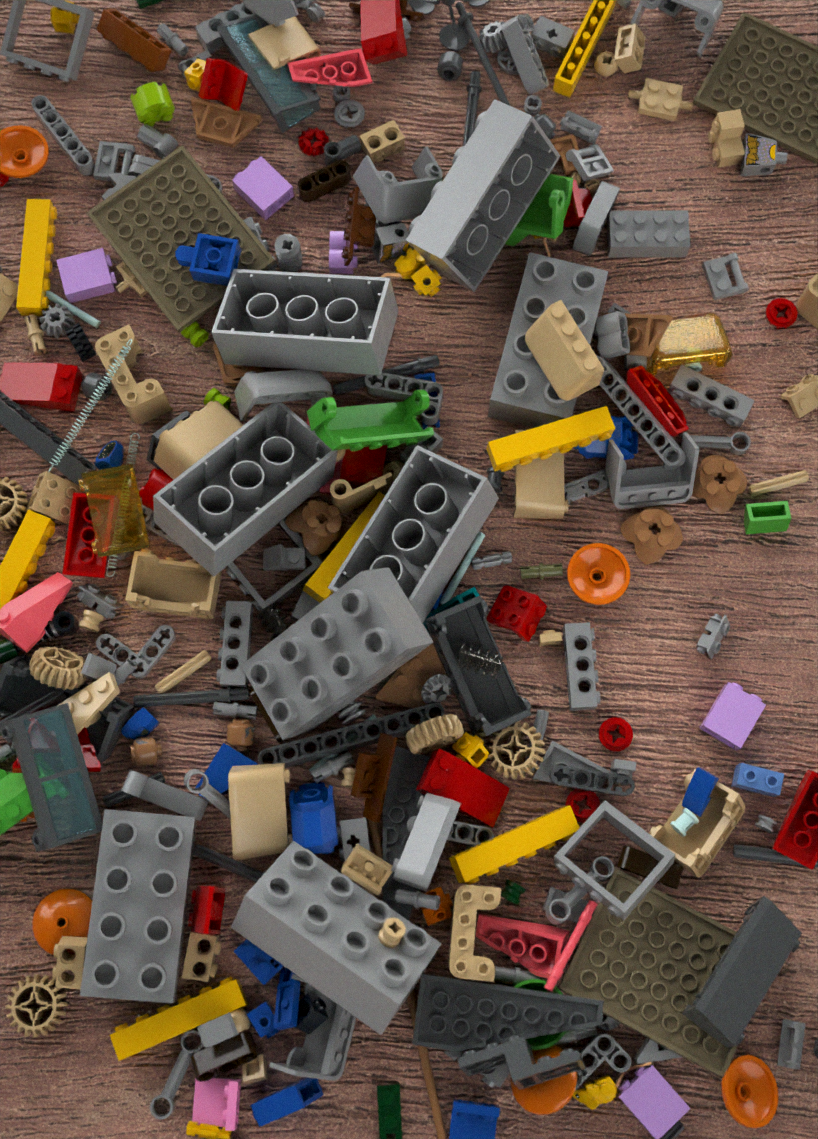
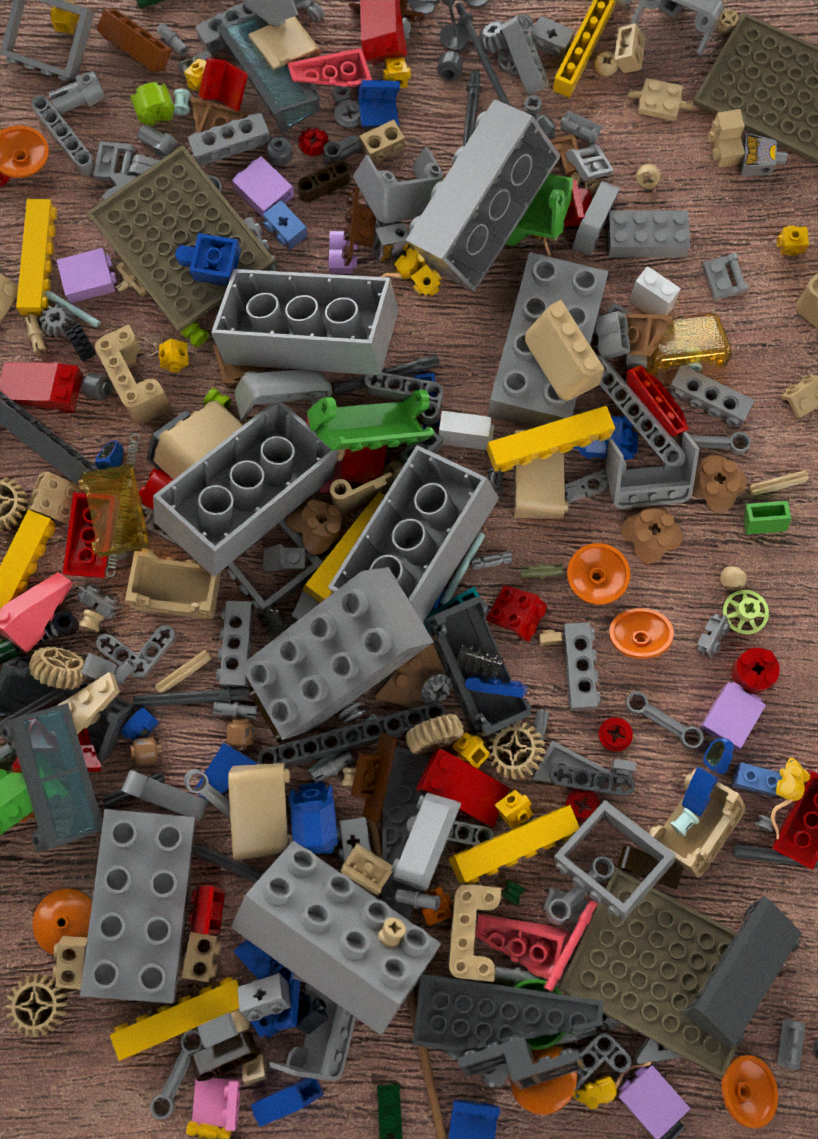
light aqua piece [48,339,132,472] -> none
light grey piece [275,234,303,272] -> none
red gear [765,298,798,329] -> none
none -> light grey piece [49,71,106,114]
none -> yellow brick [159,338,189,373]
none -> light aqua bush [174,89,191,115]
none -> light grey brick [188,113,270,166]
none -> light grey brick [238,973,291,1021]
none -> medium blue brick [263,200,308,250]
none -> dark grey head [267,137,293,166]
none -> blue bracket [357,80,400,128]
none -> yellow brick [383,57,411,88]
none -> white brick [439,411,494,450]
none -> blue hinge [465,675,528,698]
none -> yellow brick [495,790,533,829]
none -> orange dish [609,608,674,659]
none -> light grey piece [625,691,704,749]
none -> white brick [629,266,681,315]
none -> tan piece [636,164,661,189]
none -> blue rock [703,738,734,774]
none -> tan wheel [716,9,738,34]
none -> tan piece [720,567,747,590]
none -> yellowish green wheel [723,590,769,635]
none -> red brick [731,647,780,694]
none -> yellow animal [771,758,810,839]
none -> yellow brick [776,225,809,256]

